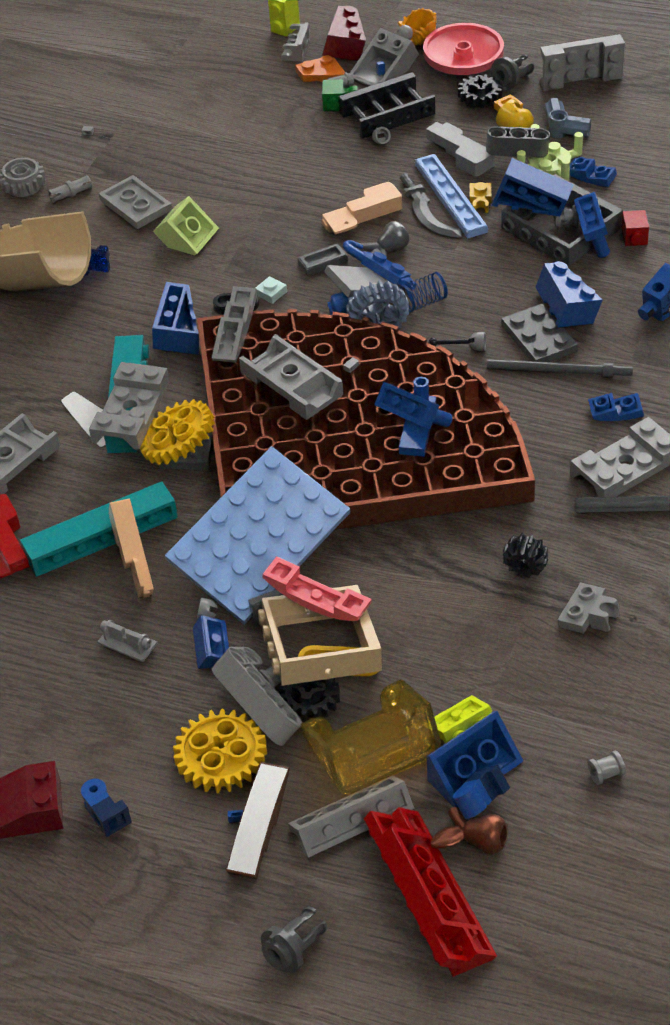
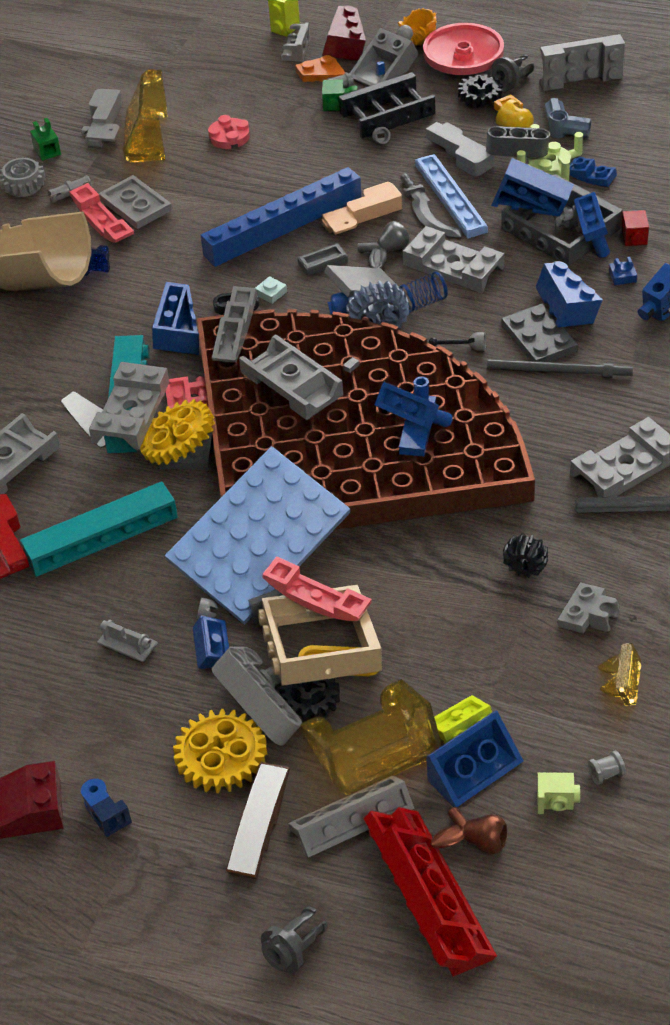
light nougat piece [109,498,154,598] -> none
yellowish green slope [153,196,219,255] -> none
blue piece [228,810,243,823] -> none
blue plate [343,240,415,290] -> none
leg [453,765,510,819] -> none
yellow plate [470,182,492,213] -> none
blue slope [588,393,644,421] -> none
none -> green brick [30,118,61,161]
none -> coral slope [69,183,134,243]
none -> light grey piece [85,89,122,148]
none -> clear yellow windscreen [123,69,168,162]
none -> coral plate [166,376,209,408]
none -> blue brick [201,167,362,267]
none -> coral plate [208,115,250,149]
none -> light grey piece [403,226,504,293]
none -> yellowish green brick [537,772,580,814]
none -> clear yellow tile [598,643,641,706]
none -> blue tile [609,257,637,285]

